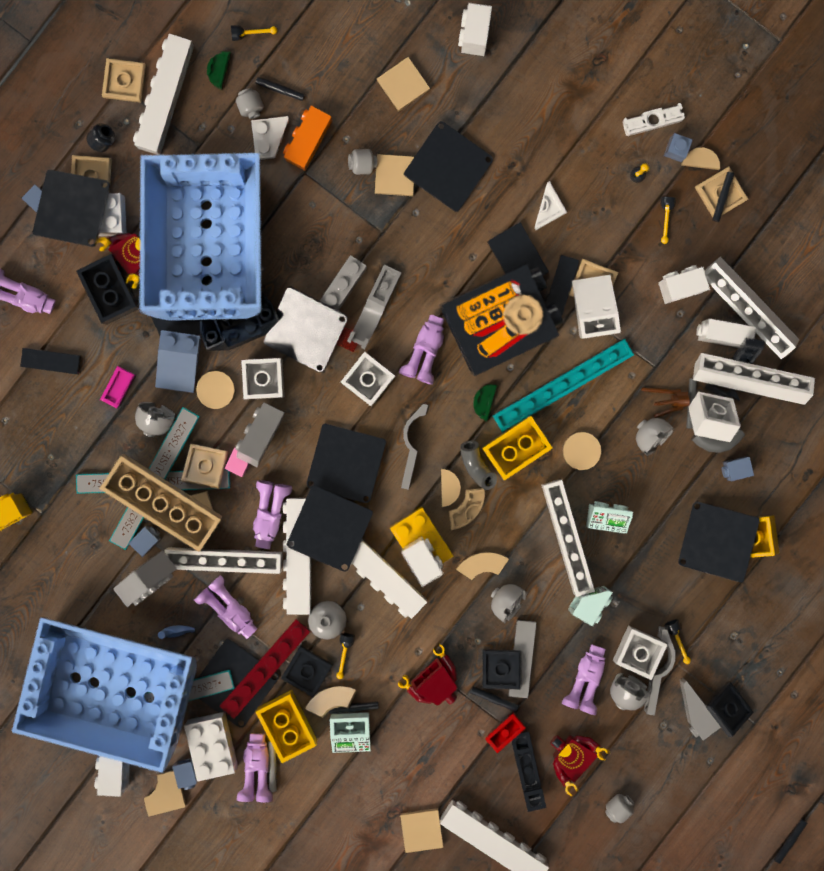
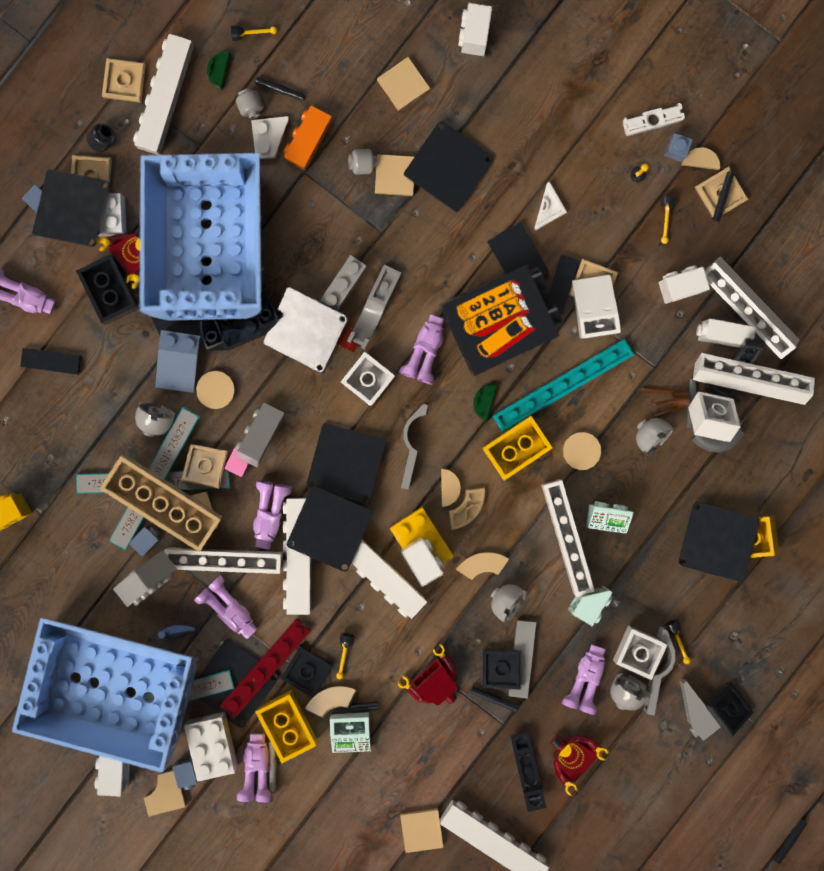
dark pink tile [100,366,135,409] -> none
white brick [242,358,285,399] -> none
light grey cylinder [308,601,347,640] -> none
dark grey cylinder [460,441,497,490] -> none
red slope [485,713,526,753] -> none
tan tile [503,295,543,335] -> none
light grey head [605,794,634,823] -> none
sand blue brick [721,456,754,481] -> none

